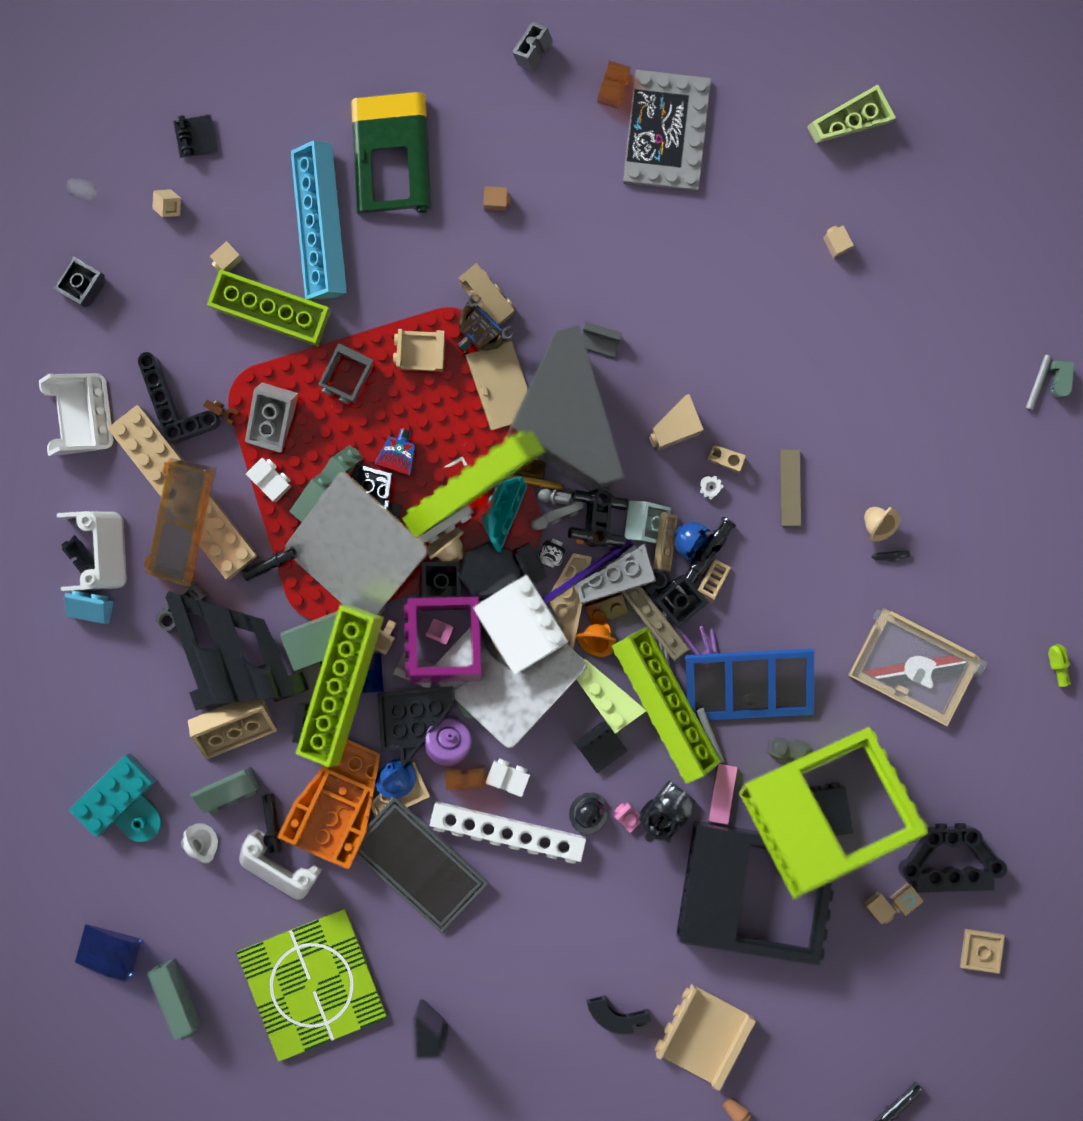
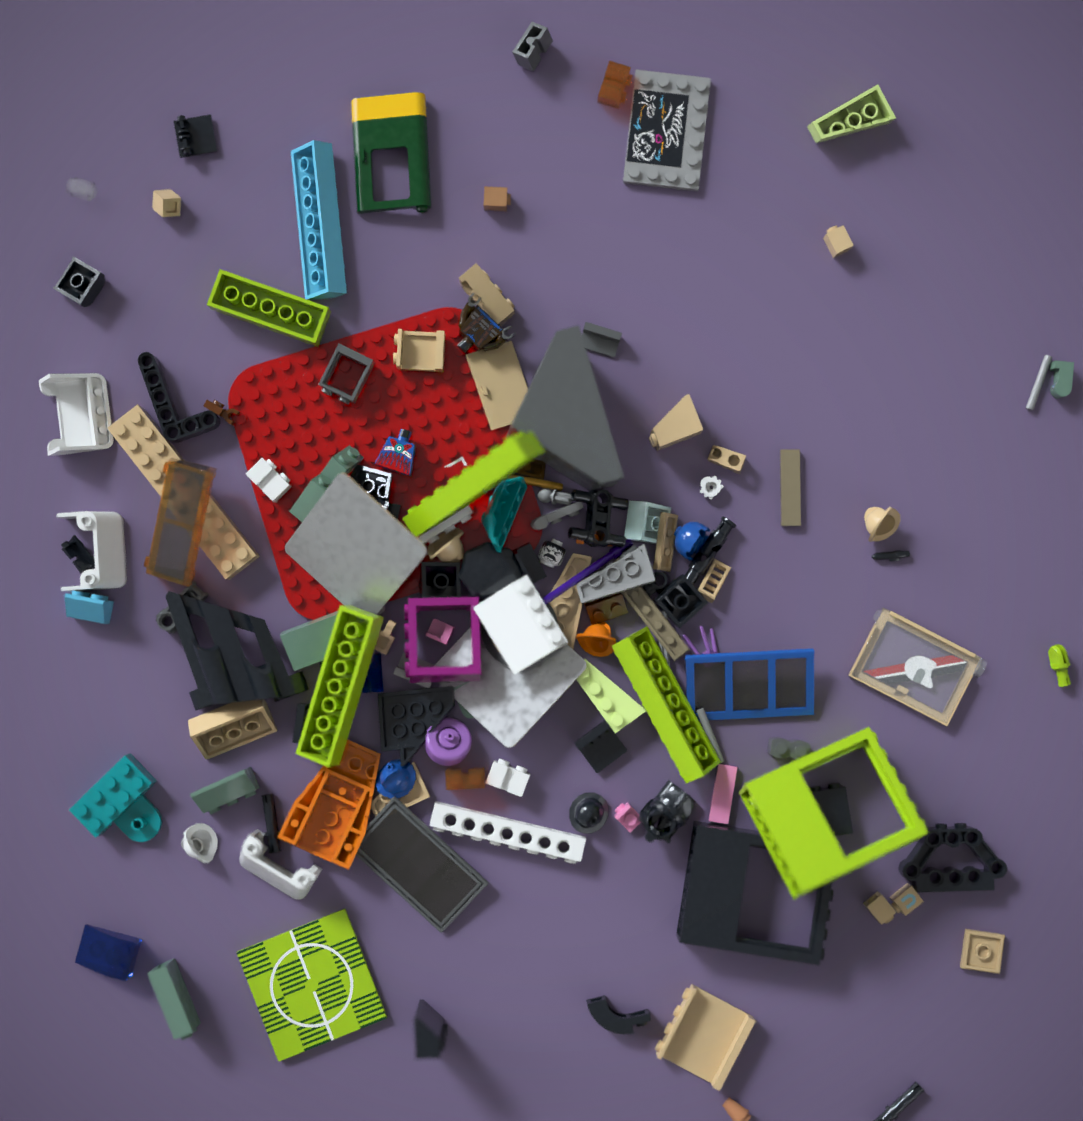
tan brick [210,241,243,272] -> none
black pin [242,546,298,581] -> none
light grey slope [245,383,298,453] -> none

